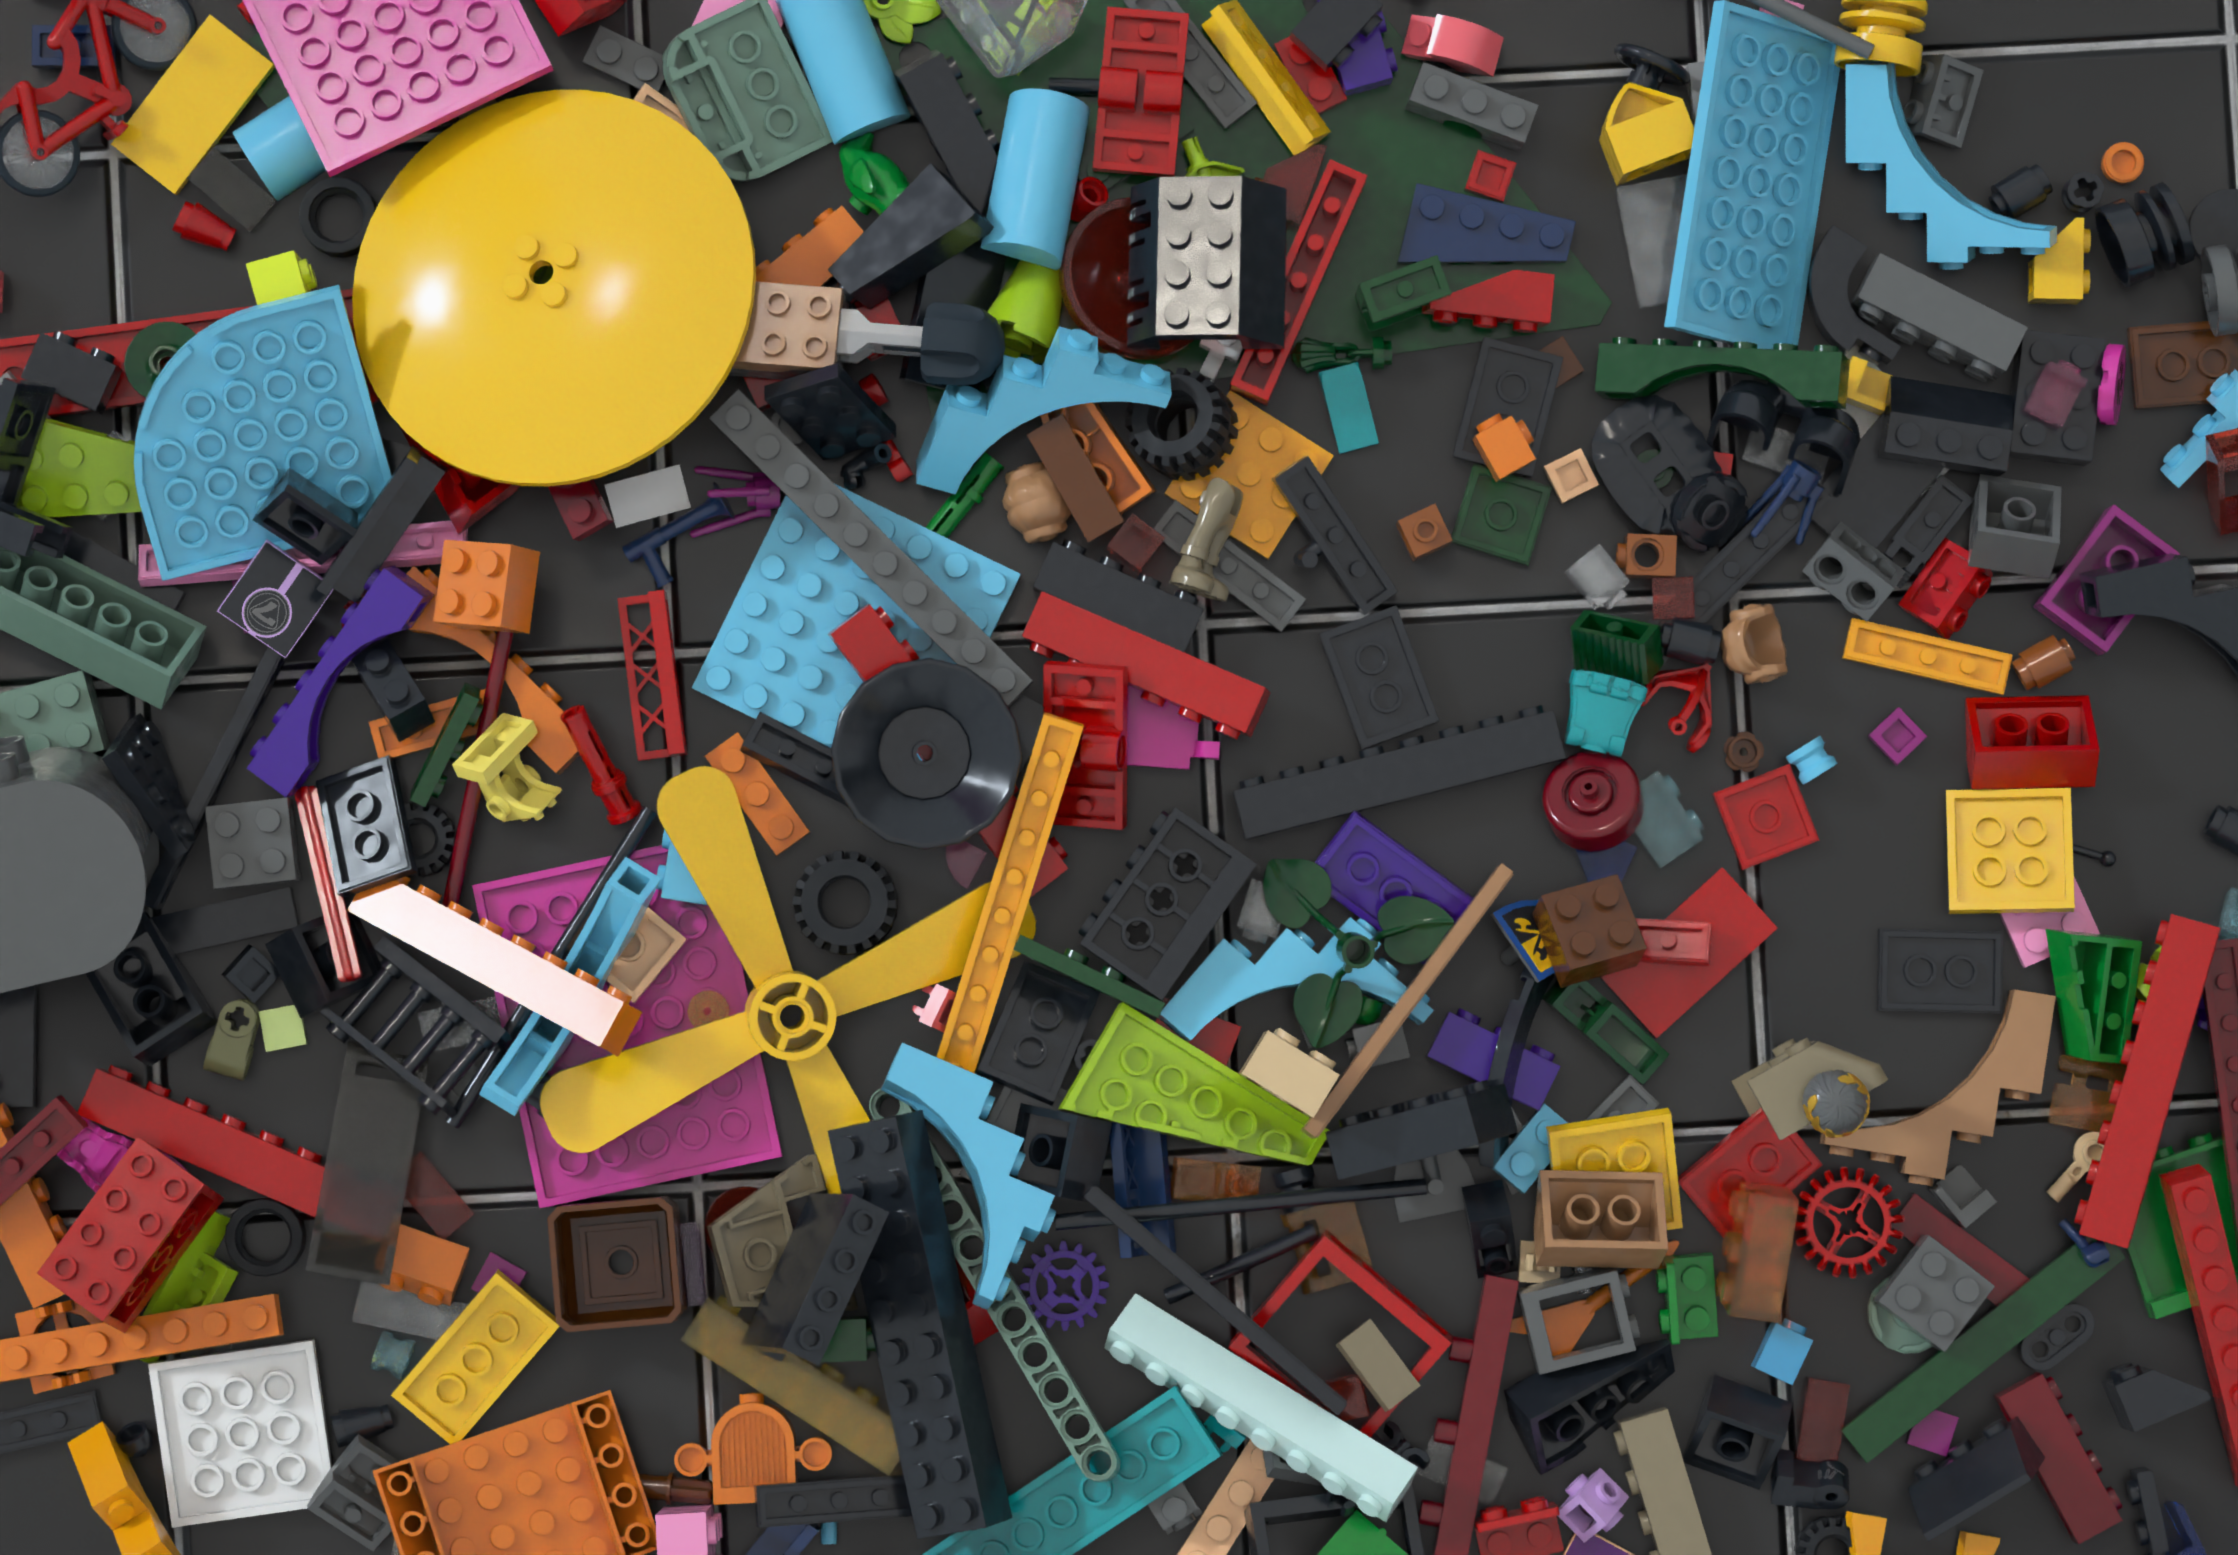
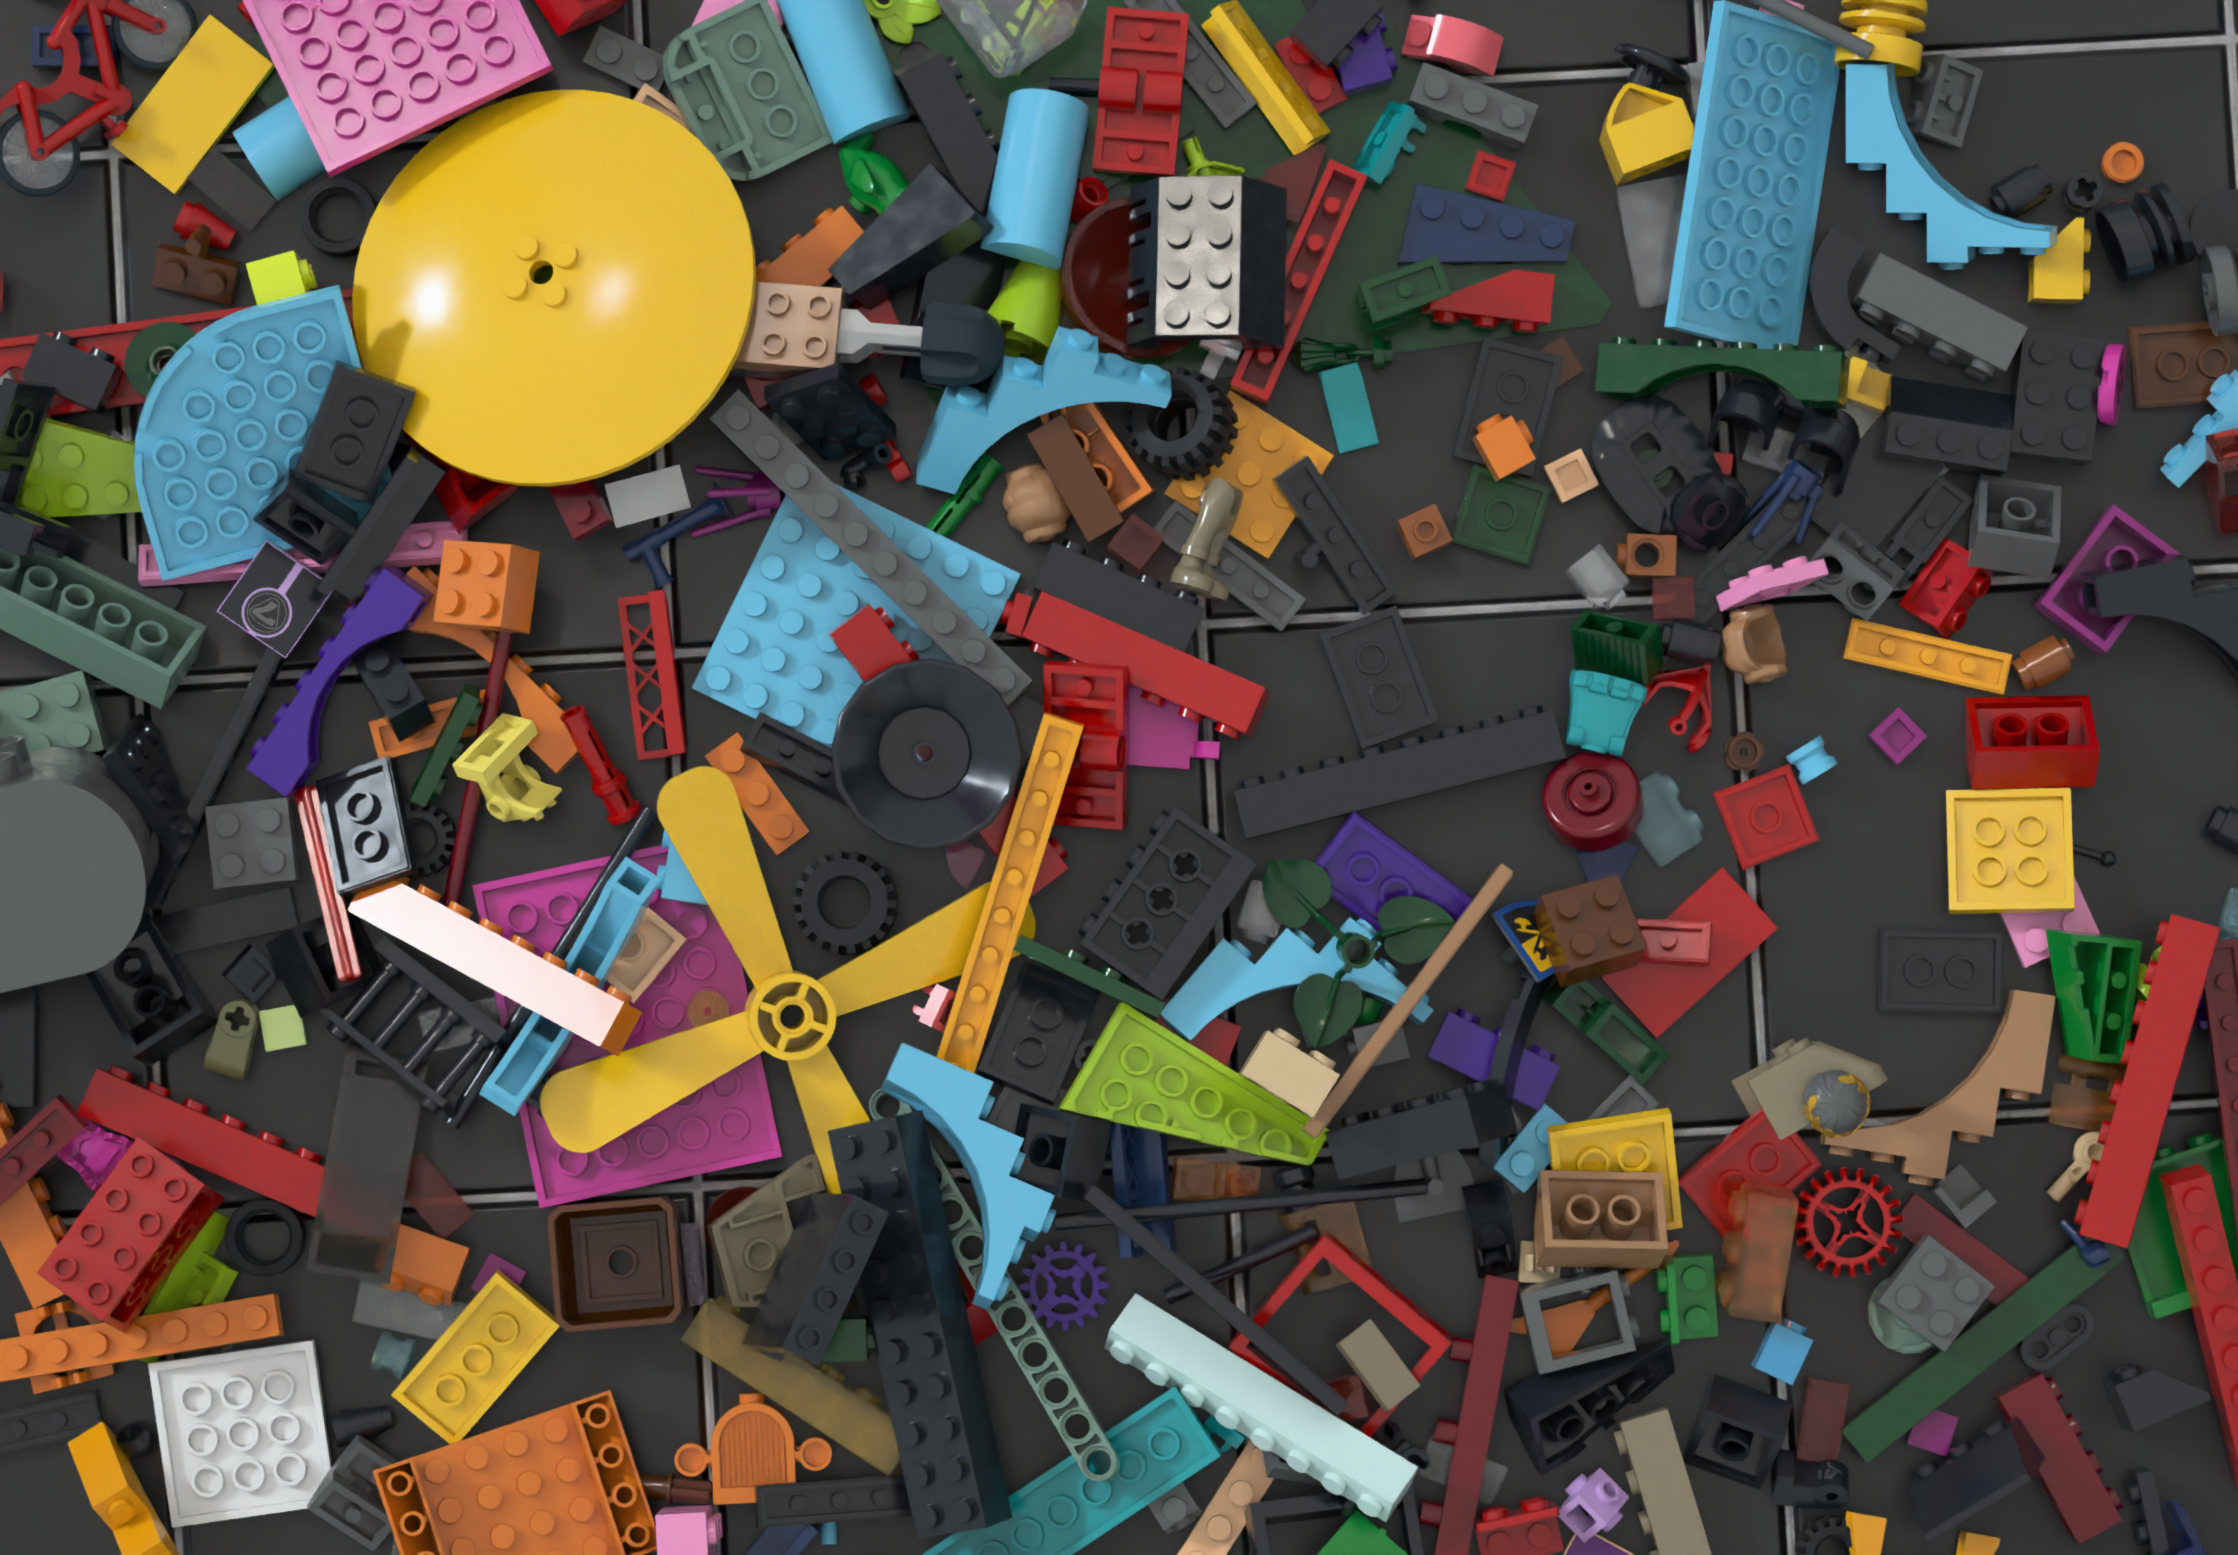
clear pink bracket [2023,360,2088,428] -> none
none -> reddish brown plate [152,224,241,305]
none -> black plate [293,360,416,505]
none -> red plate [1000,593,1033,640]
none -> teal plate [1351,101,1427,184]
none -> bright pink plate [1716,556,1829,612]

